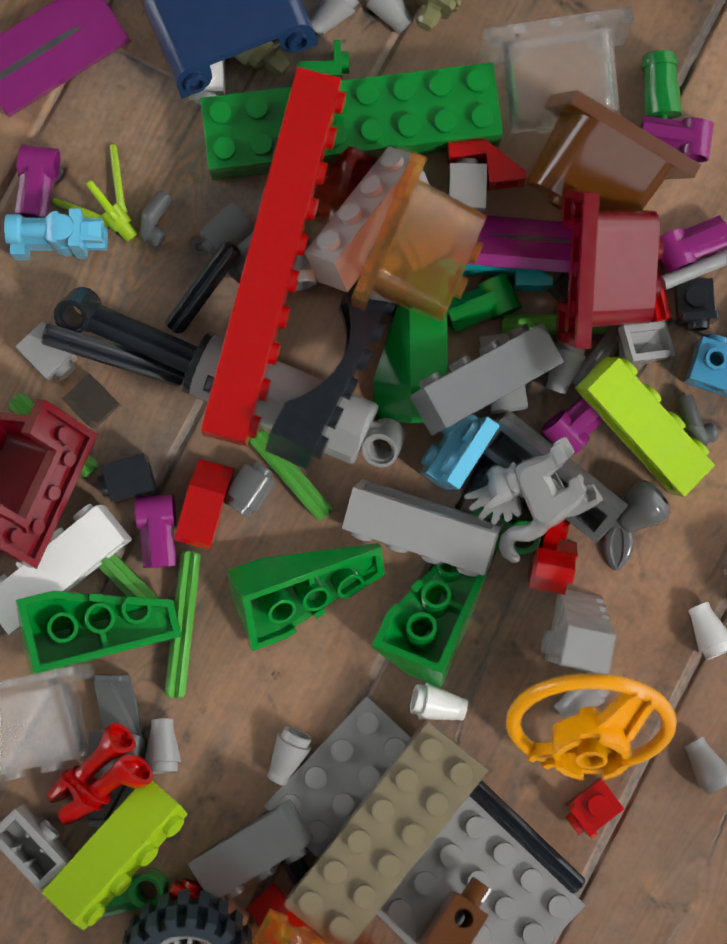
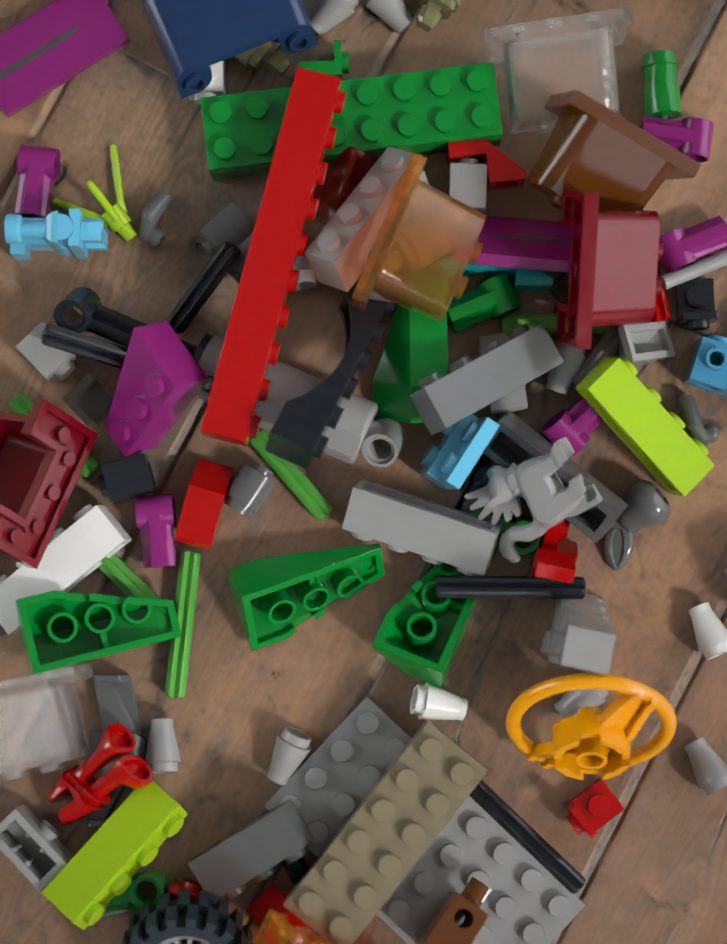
none -> magenta wedge [105,321,208,456]
none -> black axle [435,575,586,599]

